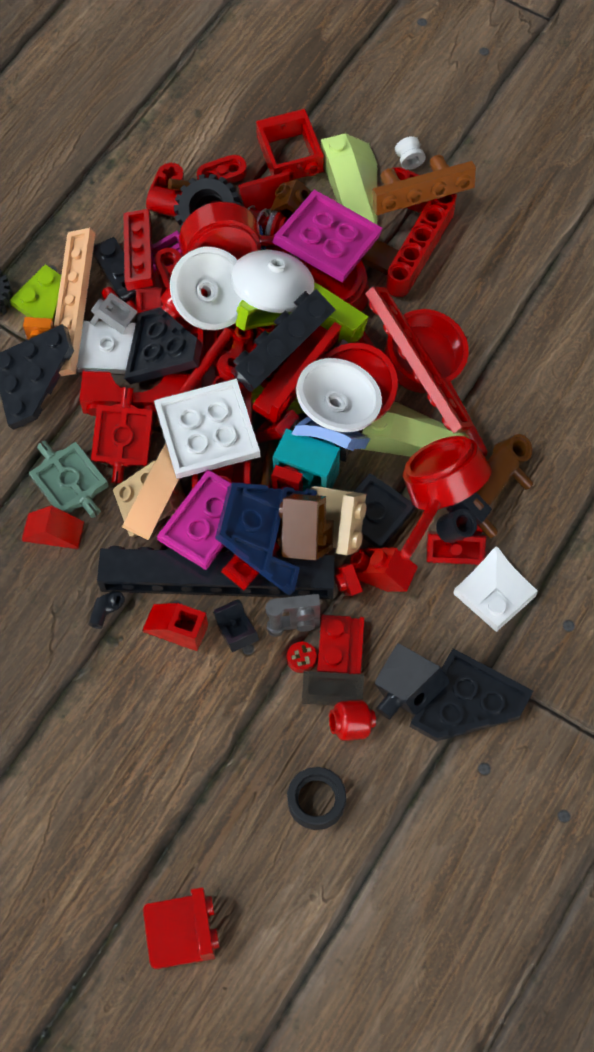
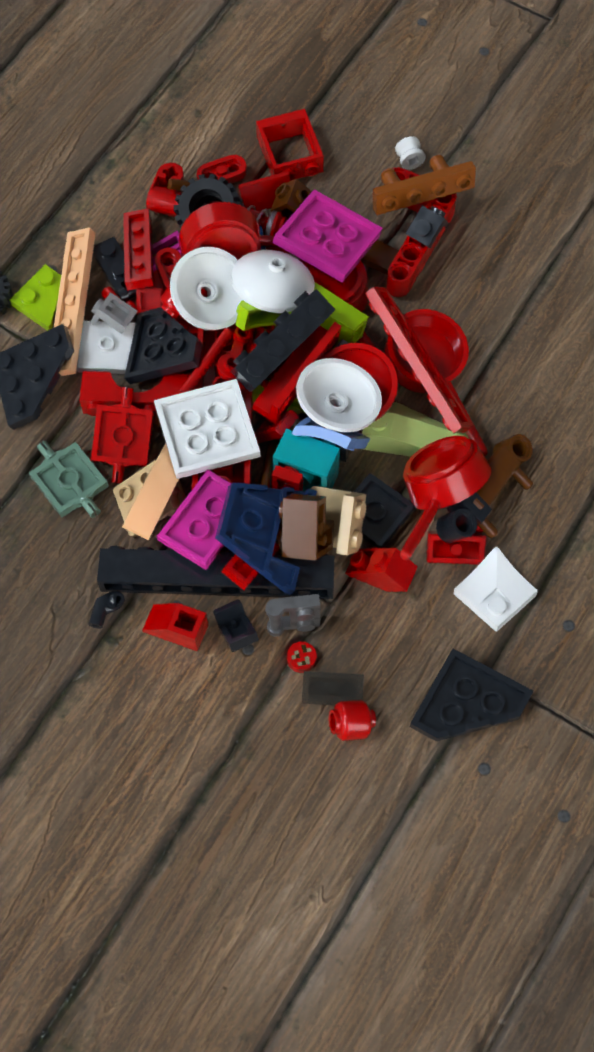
red slope [22,505,85,550] -> none
orange plate [23,317,54,340] -> none
red bracket [143,887,220,969] -> none
black tyre [287,767,346,830] -> none
red plate [317,614,364,677] -> none
yellowish green wedge [321,133,377,224] -> none
red plate [334,564,363,596] -> none
black torso [375,643,450,720] -> none
none -> black bracket [405,205,449,248]

